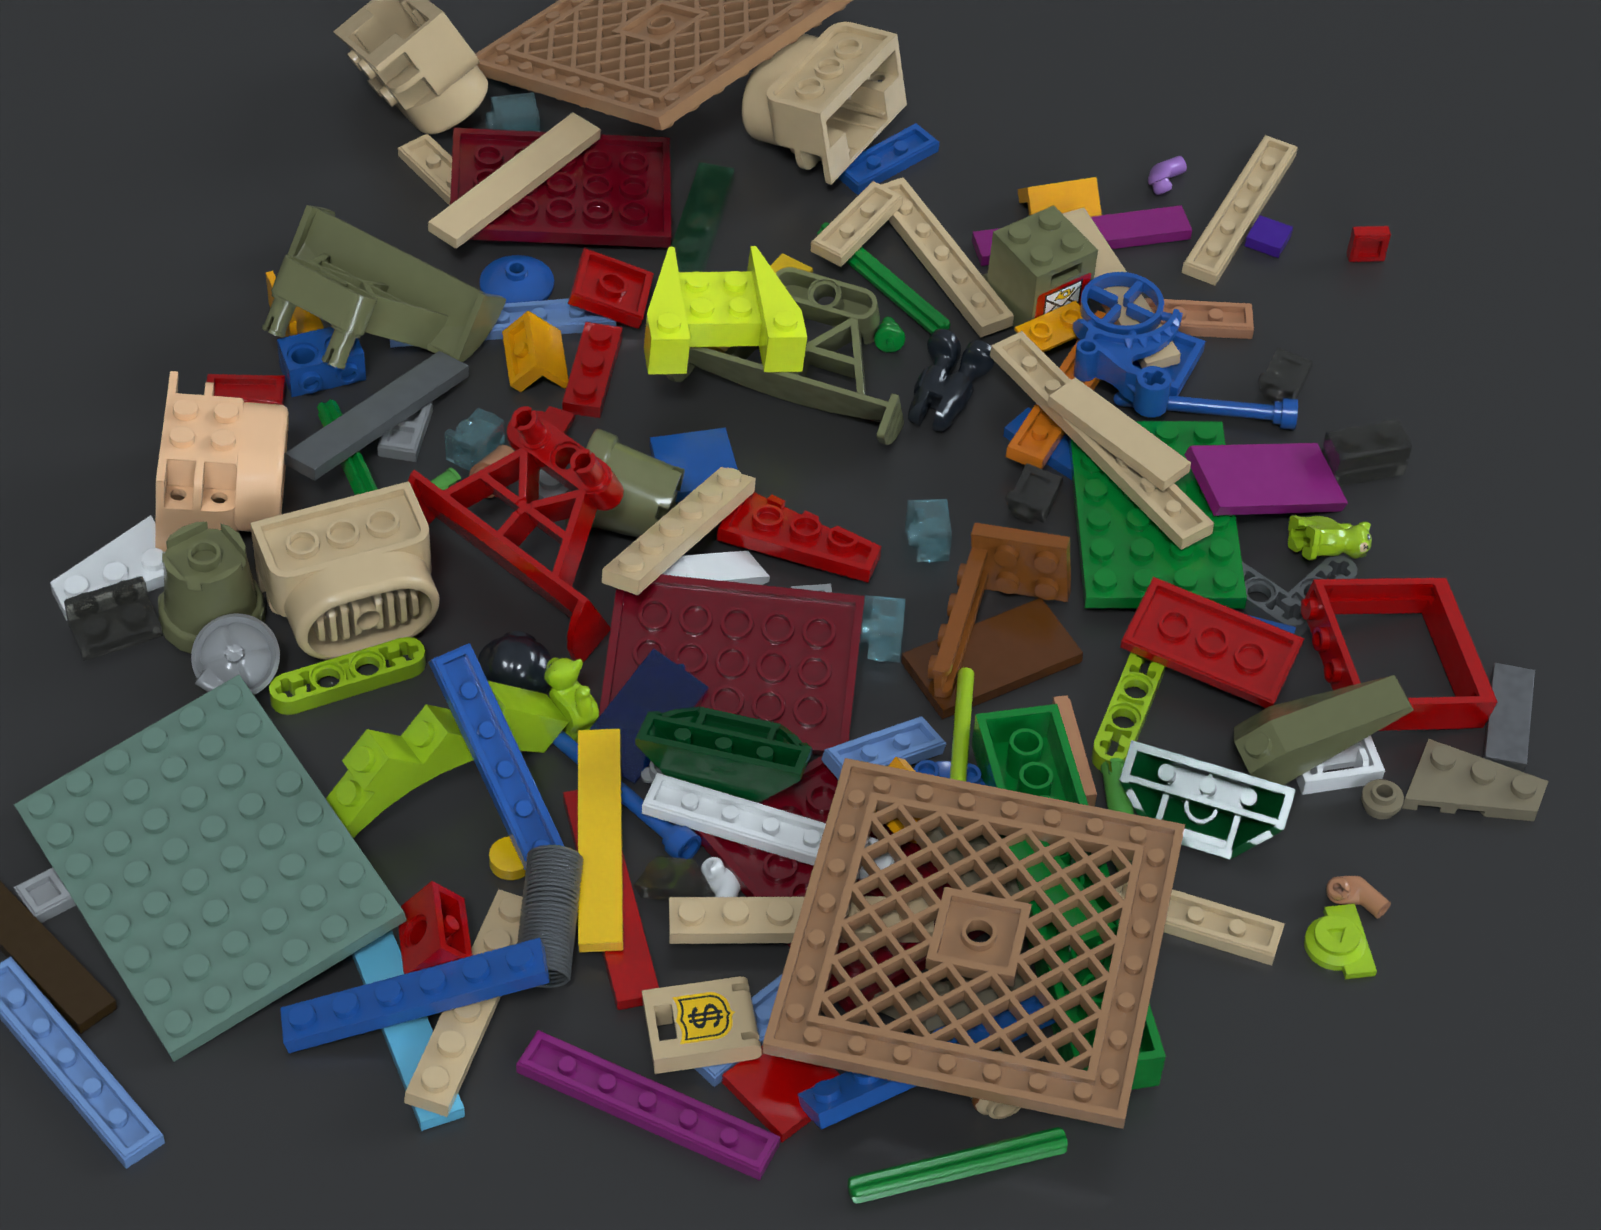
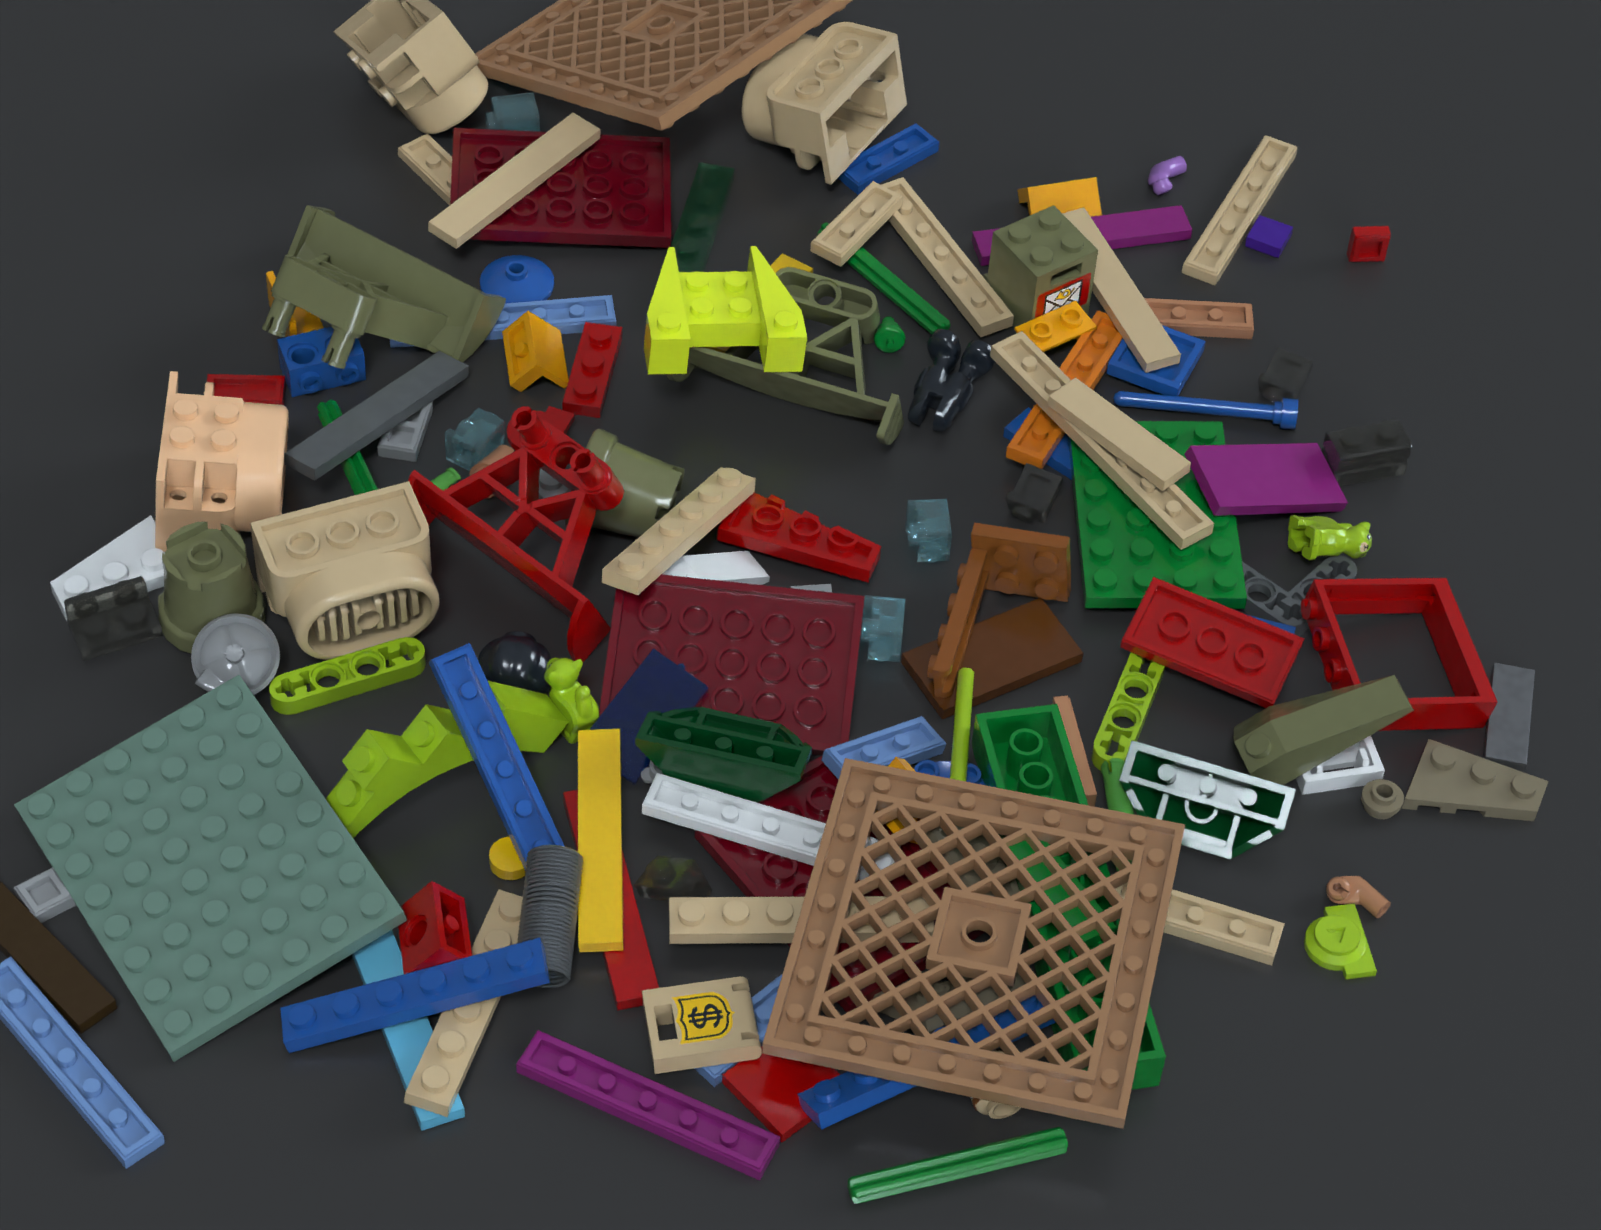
blue piece [553,731,702,864] -> none
red tile [568,248,654,329] -> none
blue tile [649,427,738,502] -> none
white arm [701,857,741,897] -> none
blue piece [1073,272,1183,418] -> none

